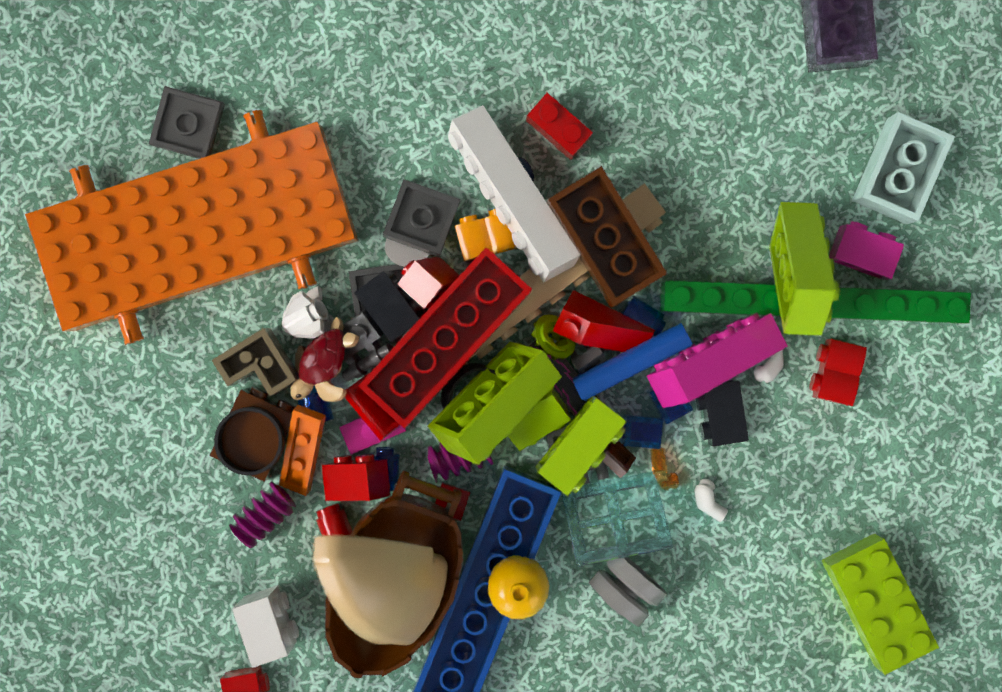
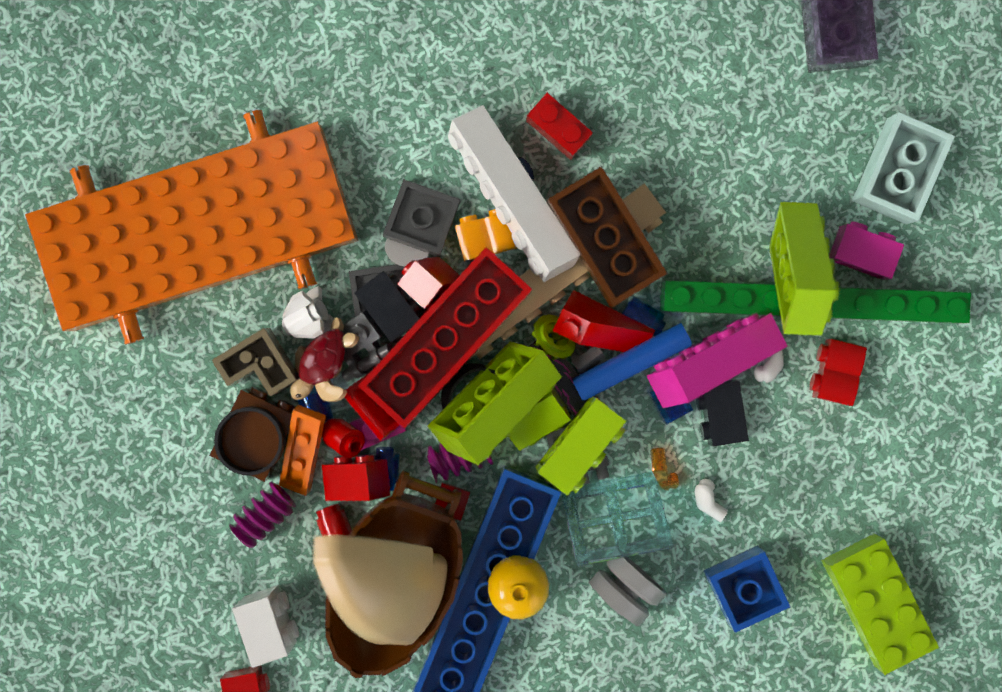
dark grey plate [149,86,225,159] -> none
reddish brown tile [603,440,636,478] -> none
clear blue brick [621,414,663,449] -> none
none -> red brick [322,418,365,458]
none -> blue brick [703,546,790,633]

